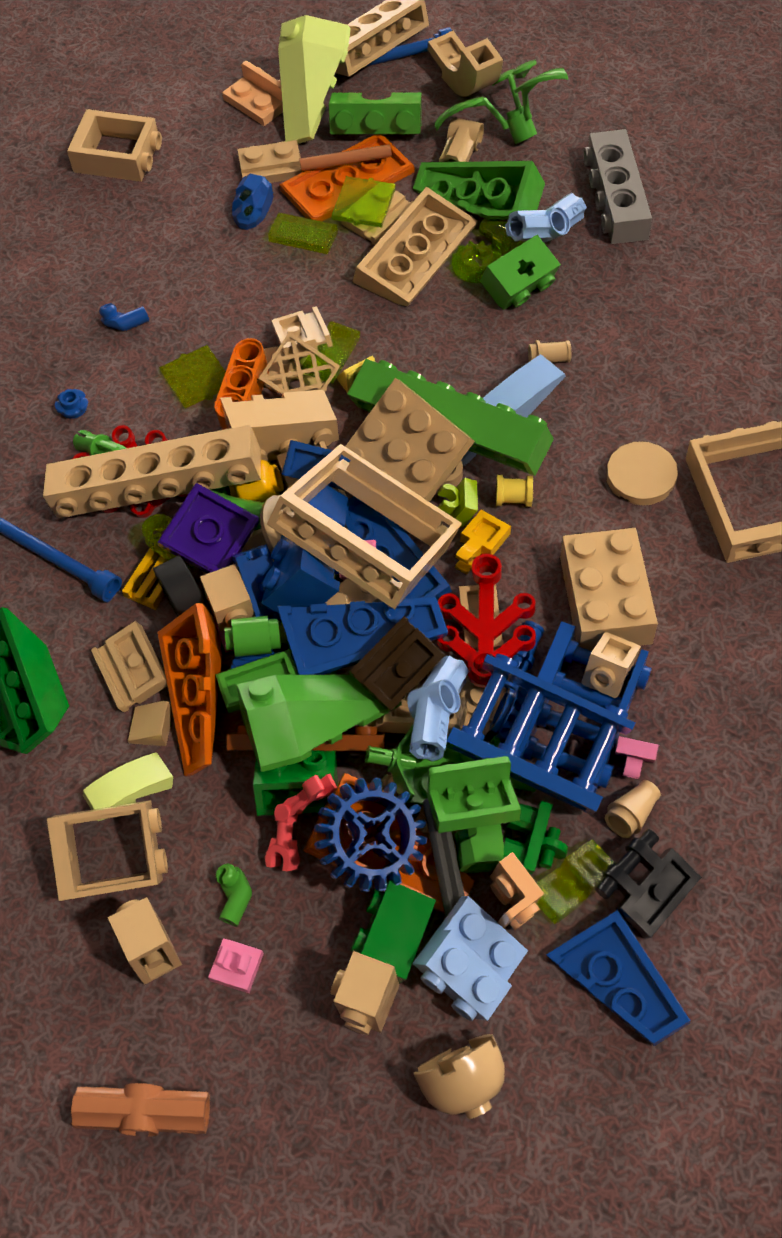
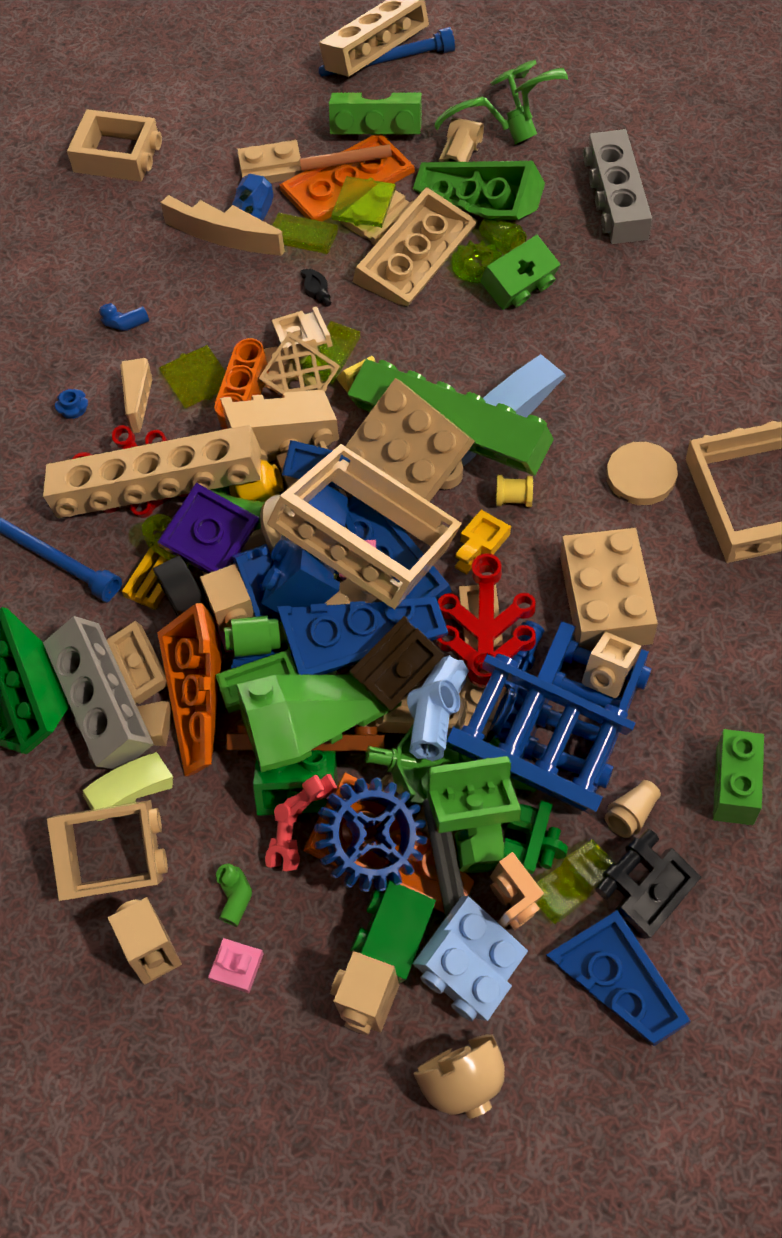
nougat piece [71,1083,210,1137] -> none
bright green axle [73,430,127,456] -> none
light nougat bracket [222,61,283,126] -> none
yellowish green wedge [278,15,351,144] -> none
tan arch [428,31,503,97] -> none
lime tile [437,478,478,527] -> none
light blue piece [505,193,587,243] -> none
tan pin [528,340,571,363] -> none
bright pink tile [615,736,659,779] -> none
none -> light grey brick [43,616,154,769]
none -> tan slope [120,358,152,433]
none -> tan slope [160,195,285,256]
none -> black piece [301,269,331,307]
none -> bright green brick [713,729,764,825]

